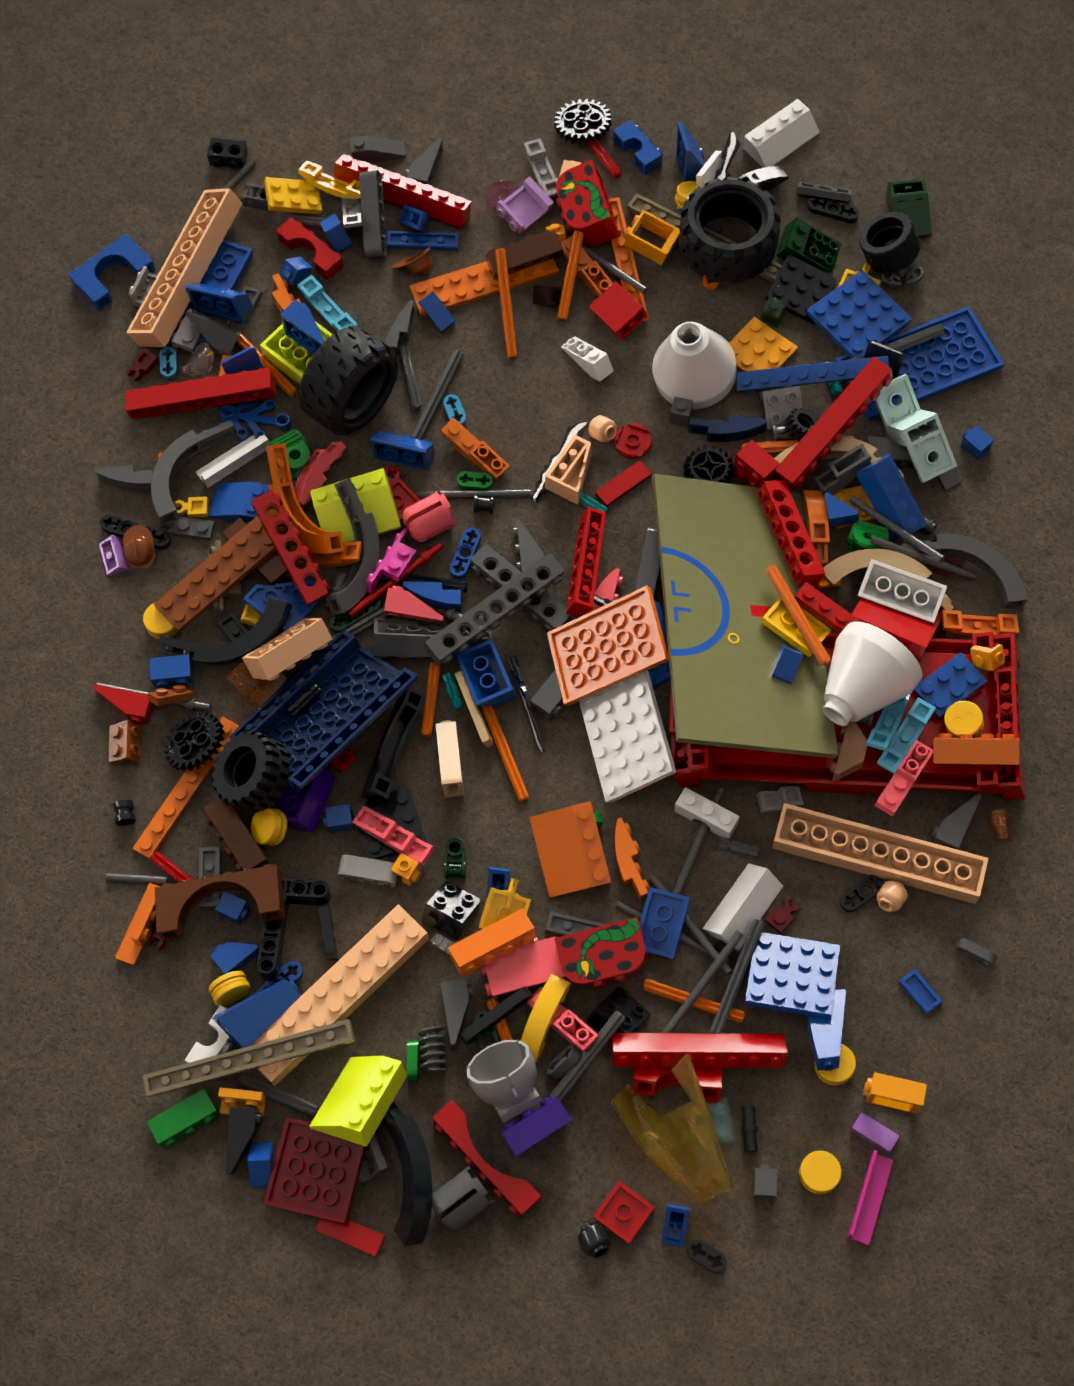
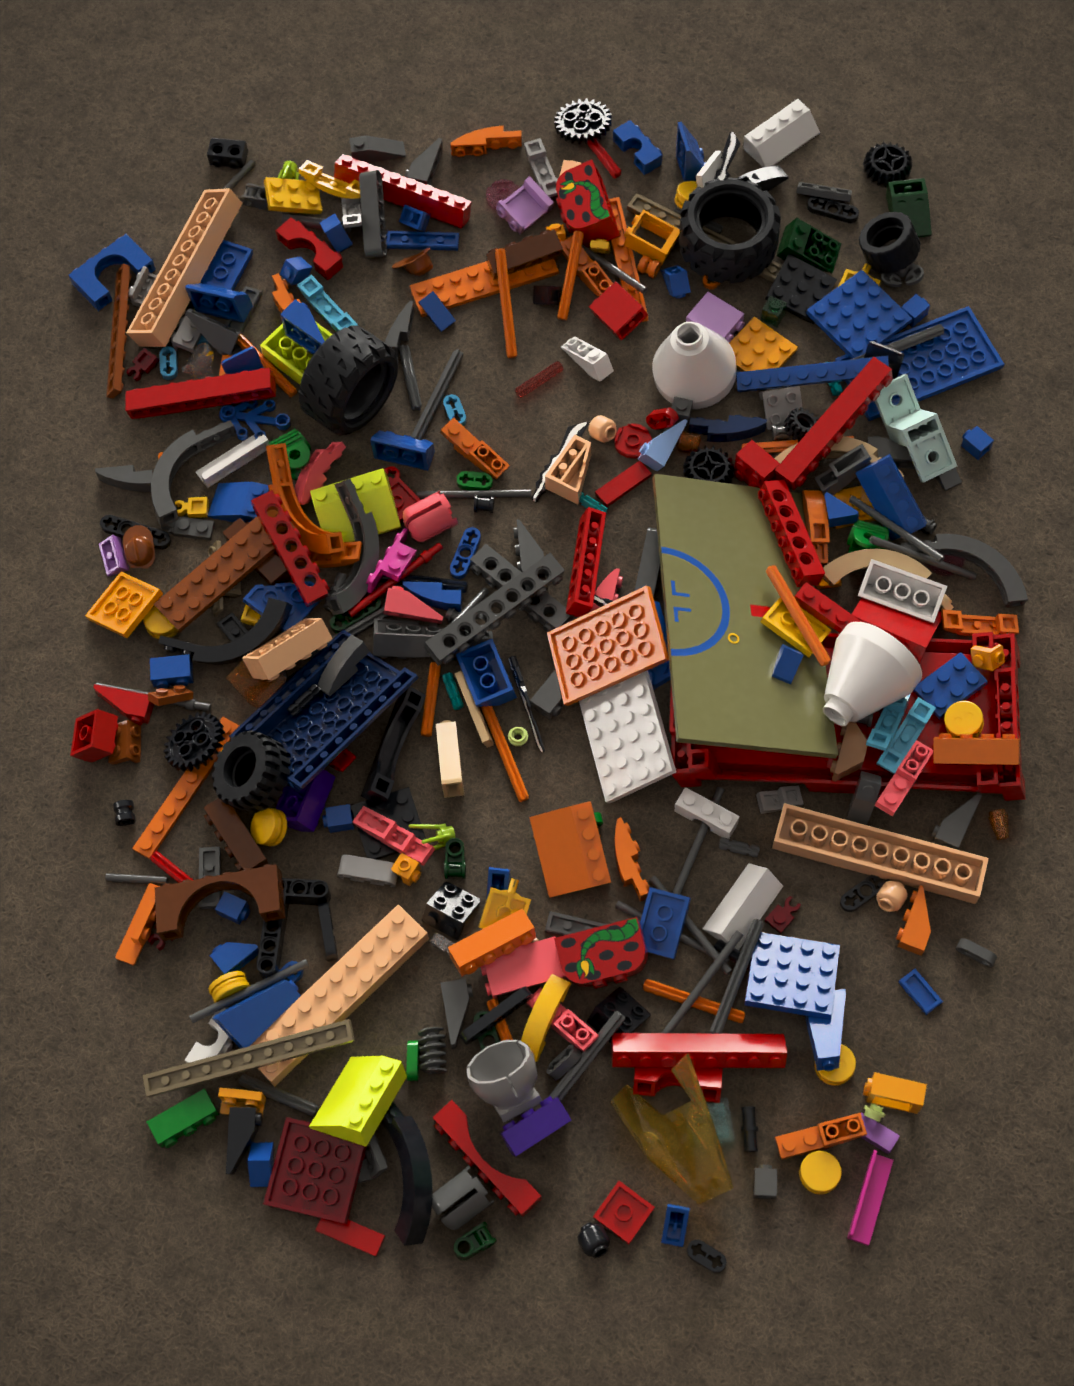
none -> red brick [70,709,118,762]
none -> light orange plate [85,572,163,638]
none -> dark orange plate [106,263,132,398]
none -> dark grey piece [189,959,309,1023]
none -> lime plant [278,161,300,180]
none -> dark grey slope [317,634,369,697]
none -> lime plant [409,823,456,851]
none -> orange slope [451,126,522,157]
none -> dark grey bar [451,587,489,623]
none -> dark green piece [454,1222,497,1260]
none -> yellowish green plate [508,727,528,746]
none -> clear red axle [515,361,564,398]
none -> yellow plate [590,239,611,254]
none -> orange wheel [637,255,661,279]
none -> light blue slope [638,419,688,471]
none -> red beam [646,408,679,430]
none -> blue slope [660,265,691,298]
none -> clear orange piece [678,431,701,453]
none -> lavender panel [686,292,745,342]
none -> orange slope [775,1113,867,1160]
none -> dark grey slope [846,771,881,825]
none -> black gear [863,141,913,187]
none -> yellowish green plate [864,1103,886,1122]
none -> orange slope [896,885,931,956]
none -> blue brick [901,294,930,328]

